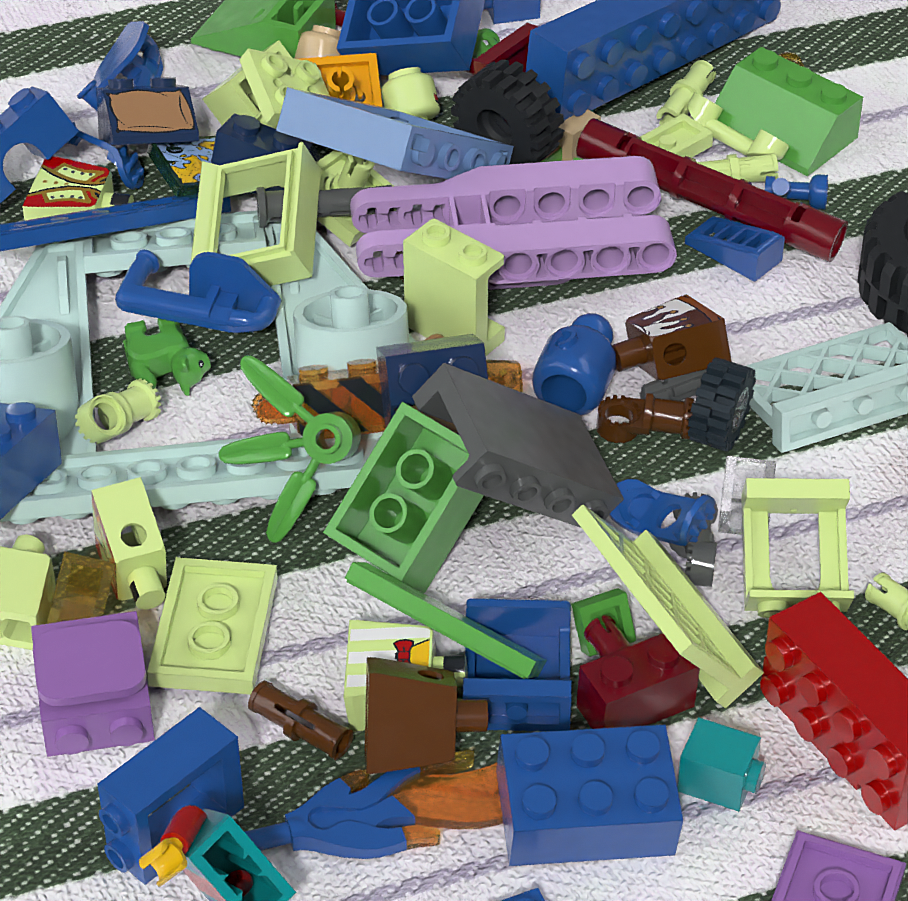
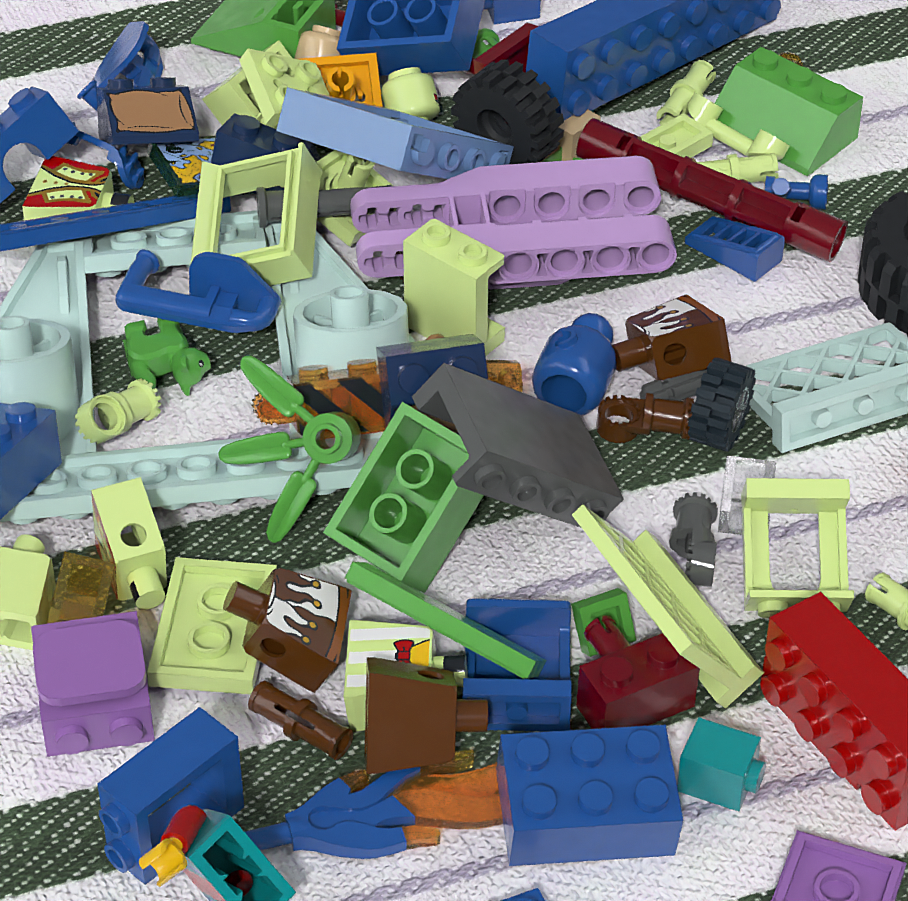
blue piece [609,479,716,546] -> none
none -> reddish brown torso [223,568,352,693]

